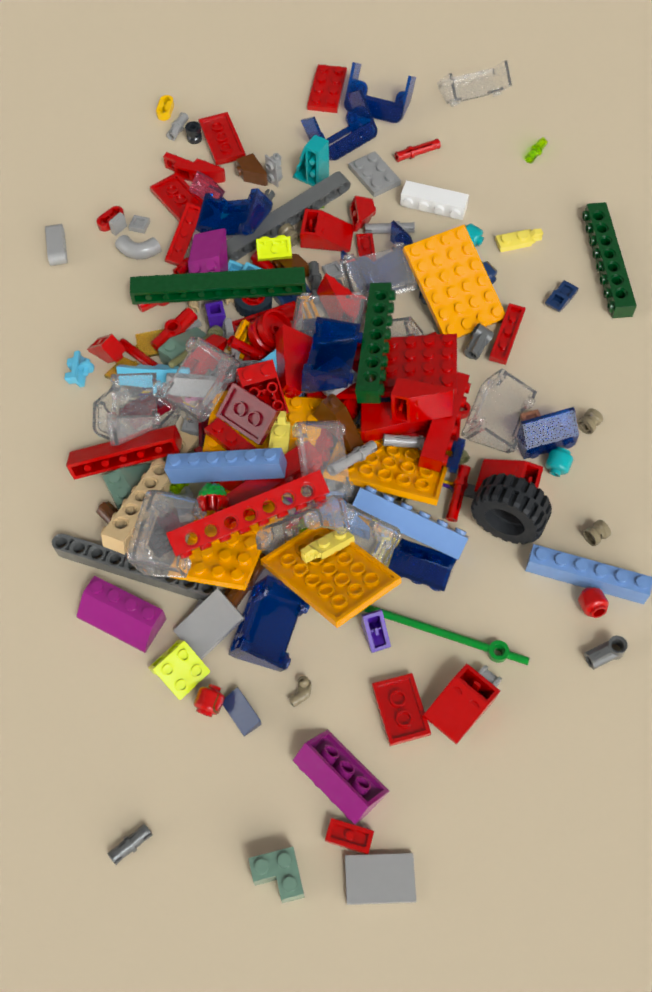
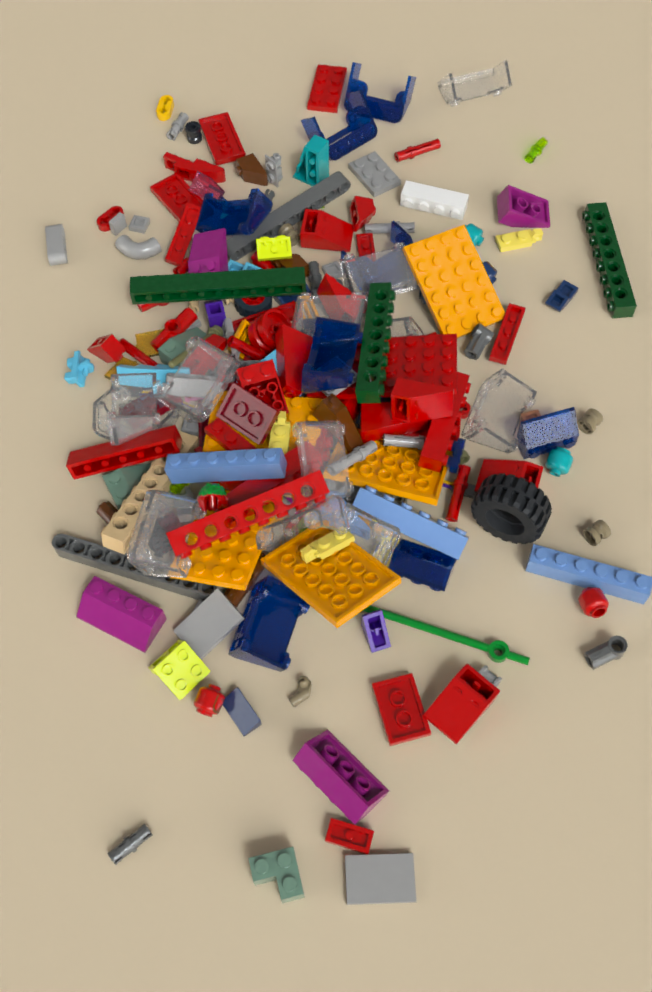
none -> magenta slope [497,185,550,228]

